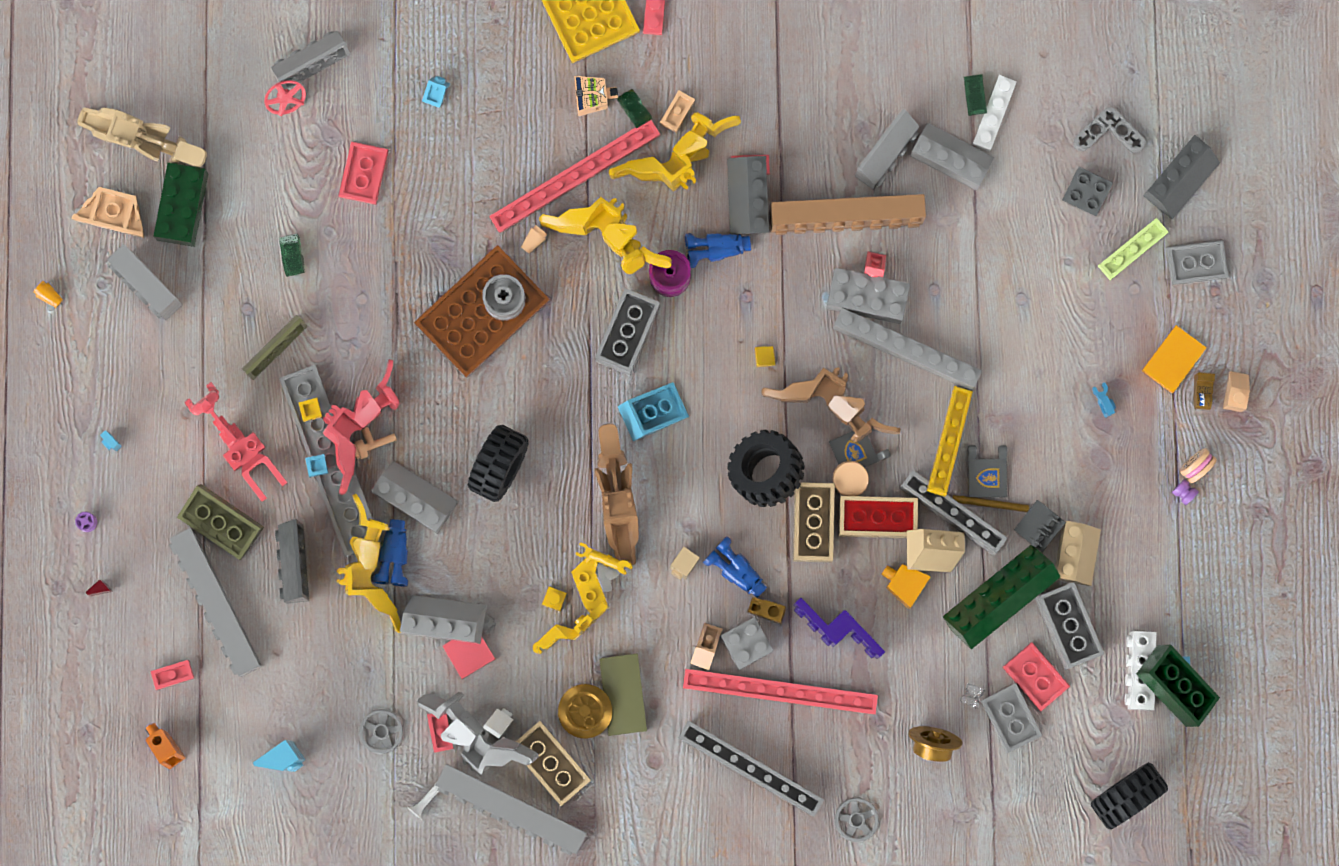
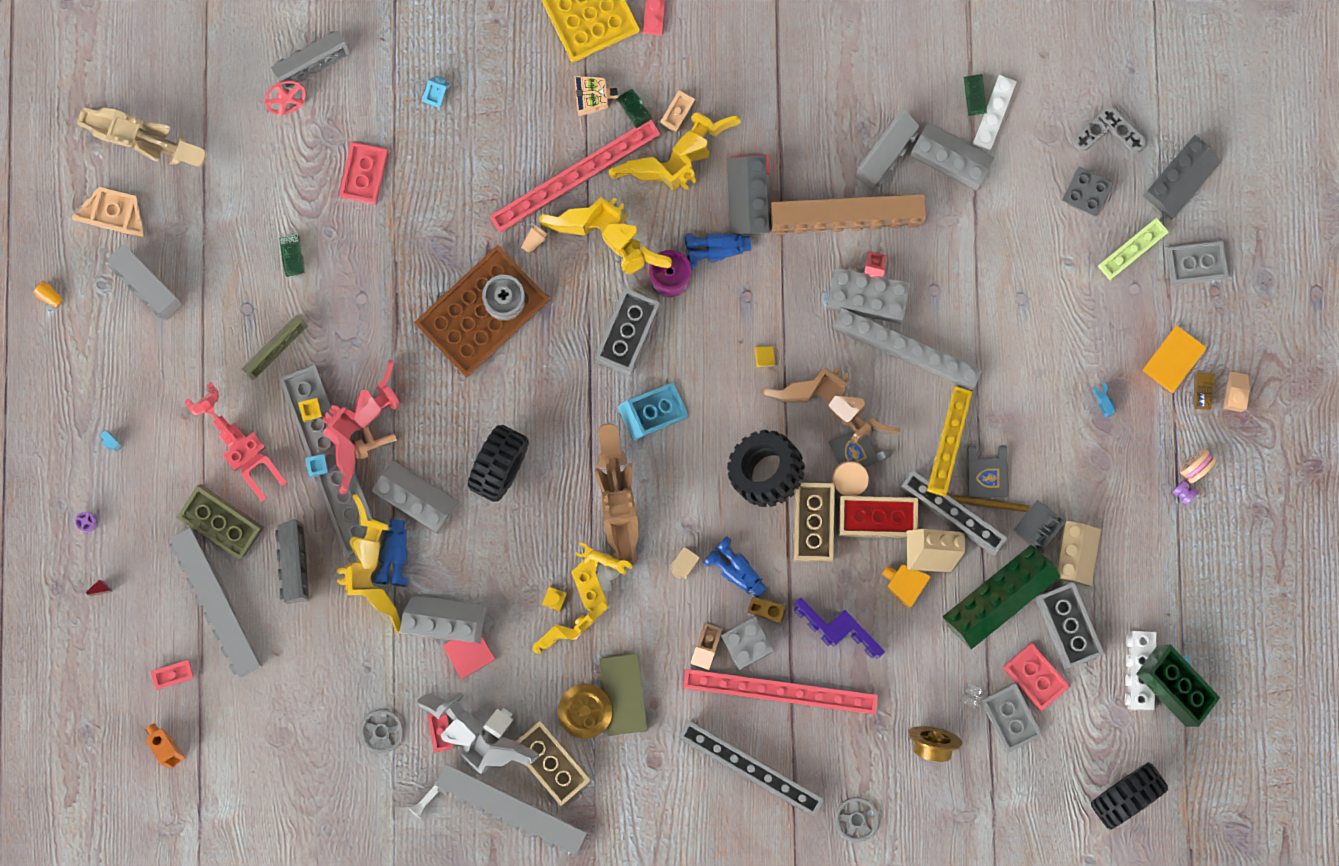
dark green brick [153,162,208,247] -> none
medium azure slope [253,740,306,772] -> none

